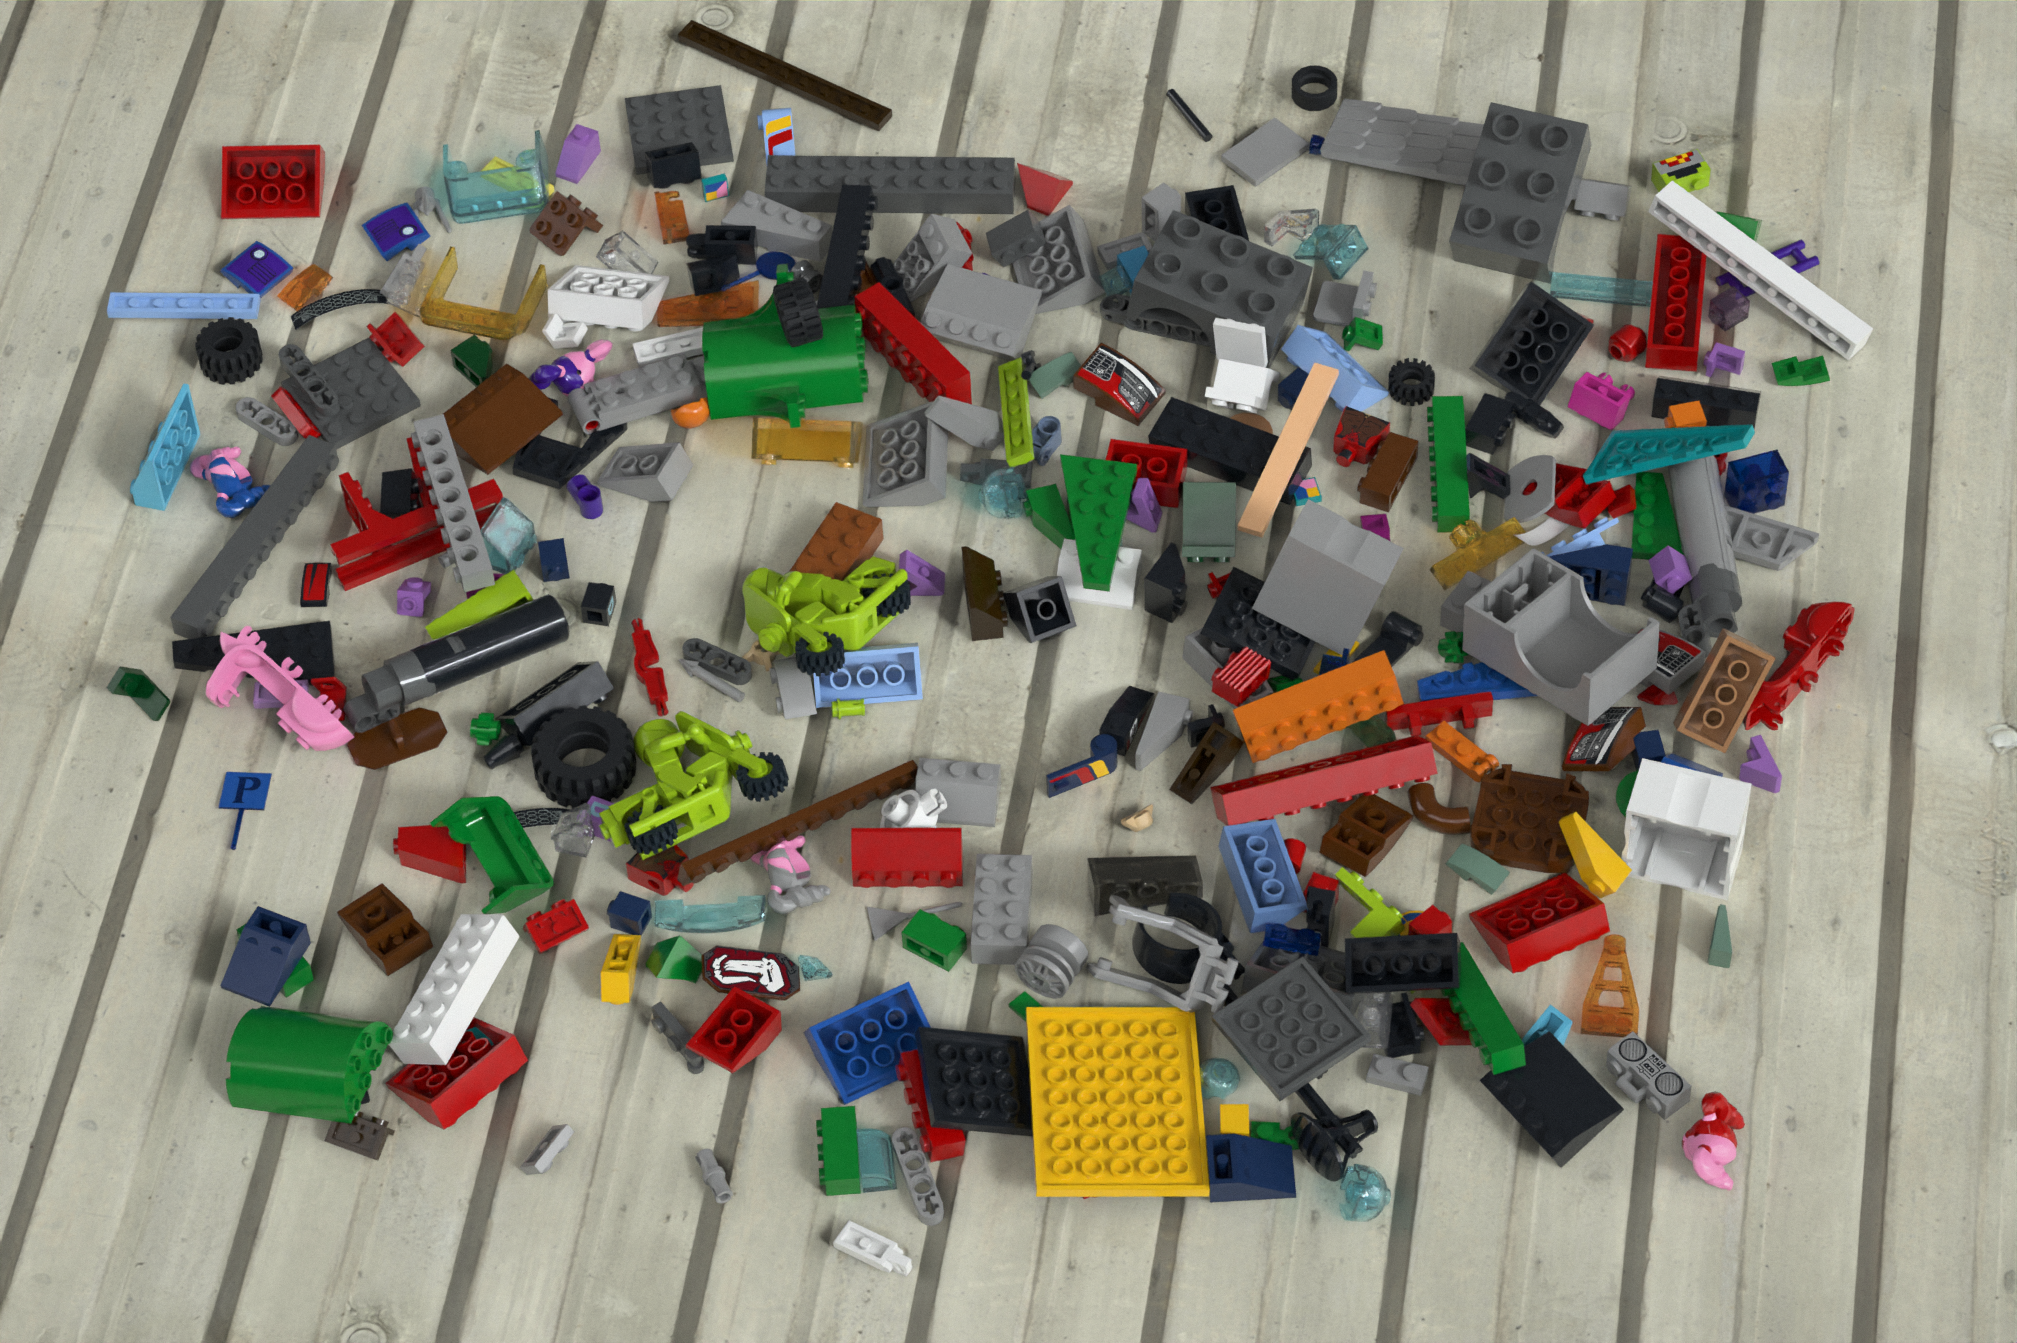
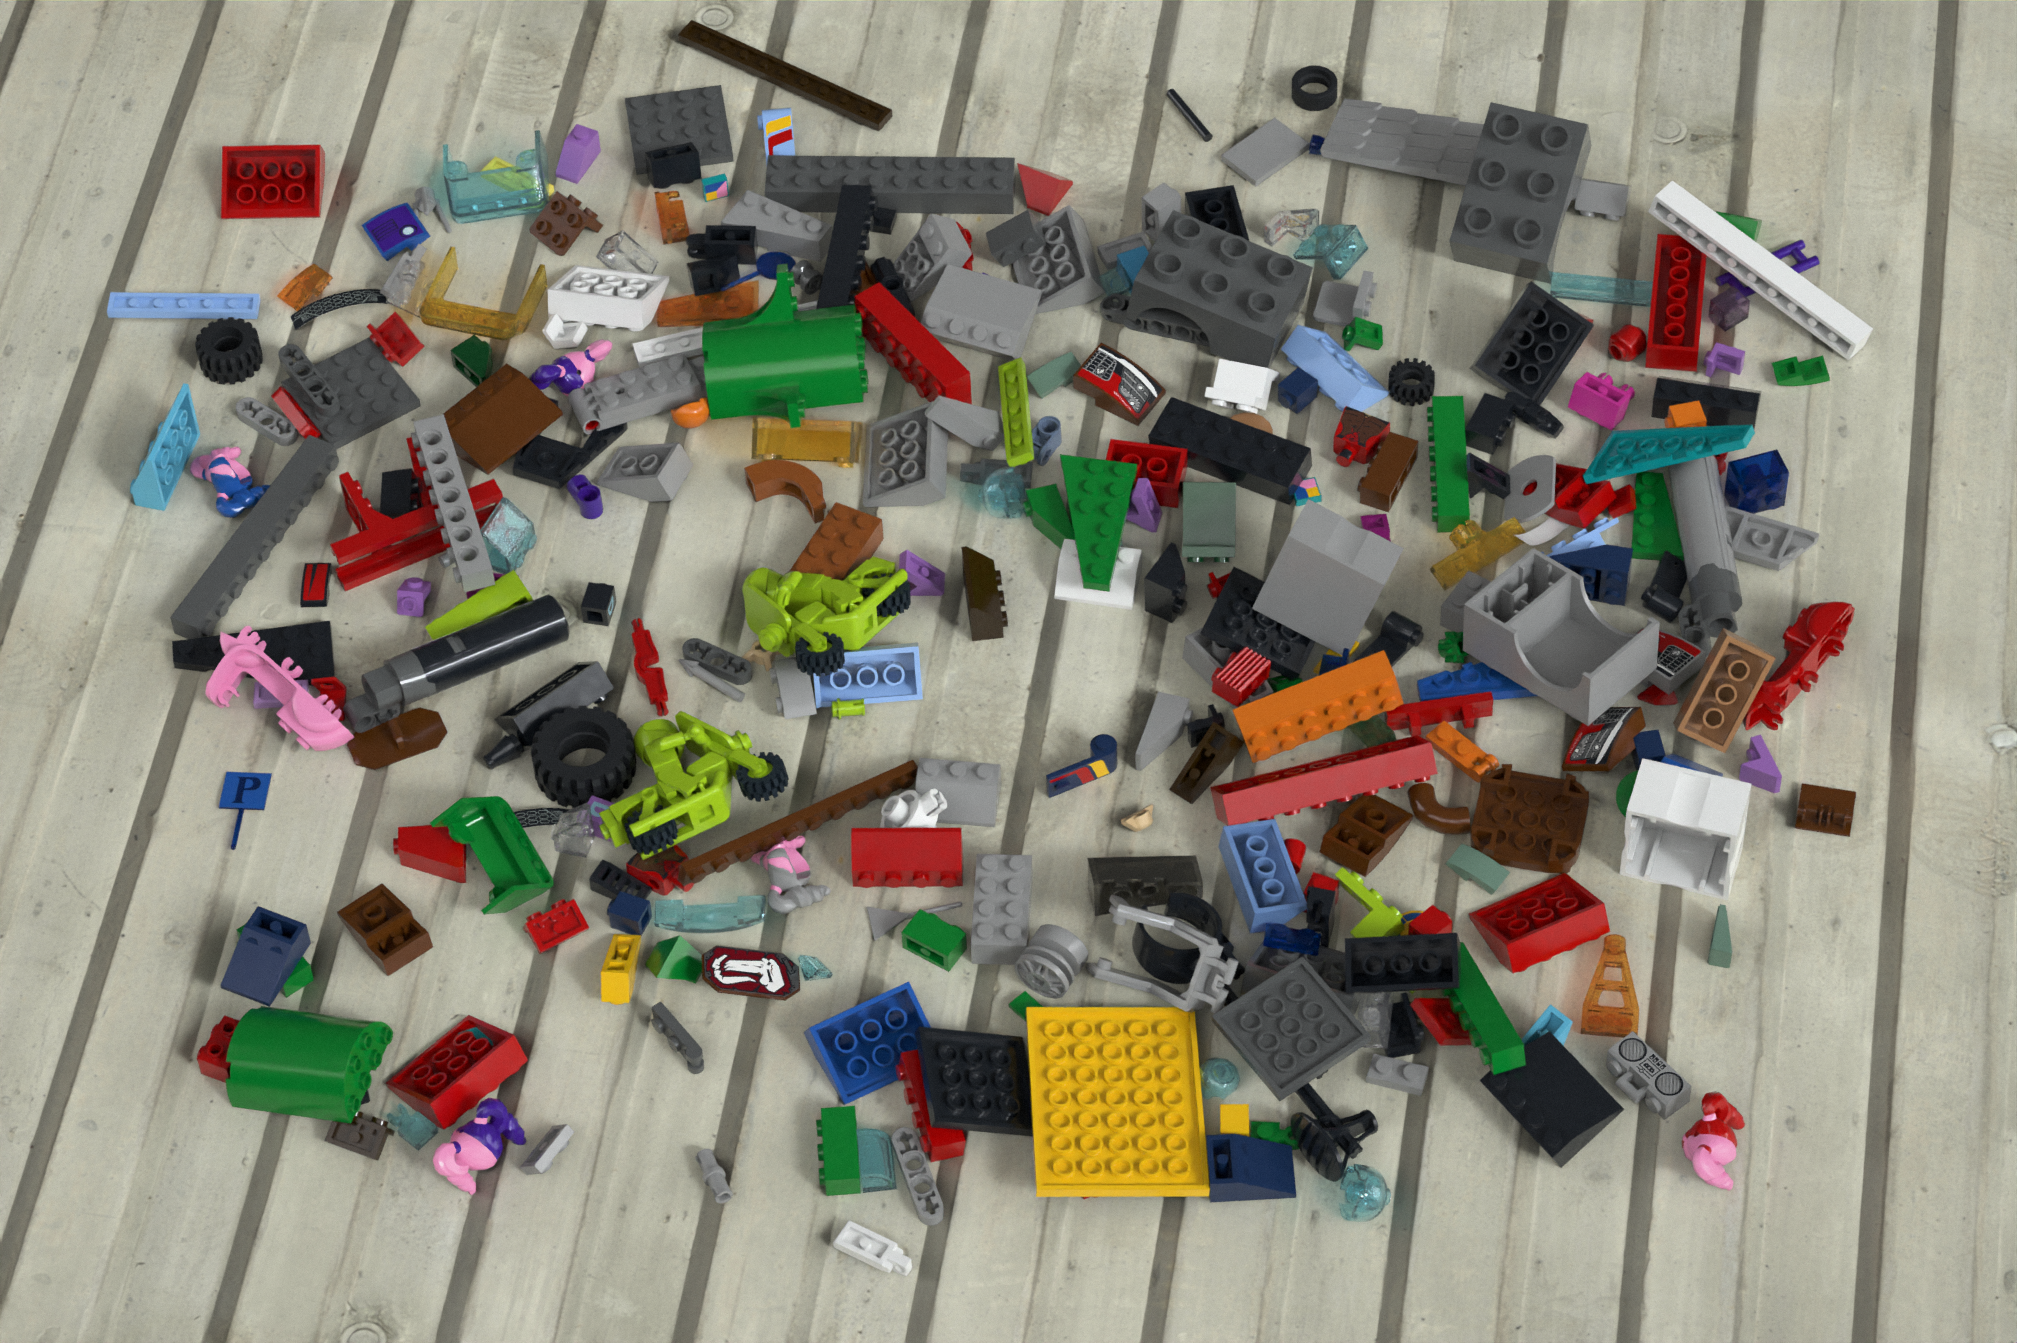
dark green bracket [106,666,170,721] -> none
slope [221,241,293,298] -> none
white brick [389,914,519,1065] -> none
green gear [470,712,501,746] -> none
dark blue brick [538,538,570,582] -> none
red slope [686,986,782,1073] -> none
black tyre [773,277,823,348] -> none
black slope [1003,576,1077,643] -> none
black bar [1021,350,1041,380] -> none
black slope [1099,686,1154,756] -> none
white tile [1213,318,1268,368] -> none
light nougat tile [1237,362,1339,538] -> none
yellow slope [1559,812,1632,899] -> none
medium lavender brick [1648,545,1692,594] -> none
brick [1651,149,1711,192] -> none
none -> red brick [197,1015,239,1083]
none -> clear light blue plate [387,1103,439,1151]
none -> hair [433,1098,527,1195]
none -> black slope [589,860,652,900]
none -> dark orange arch [744,460,826,524]
none -> black plate [870,207,897,235]
none -> reddish brown hinge [1795,783,1856,837]

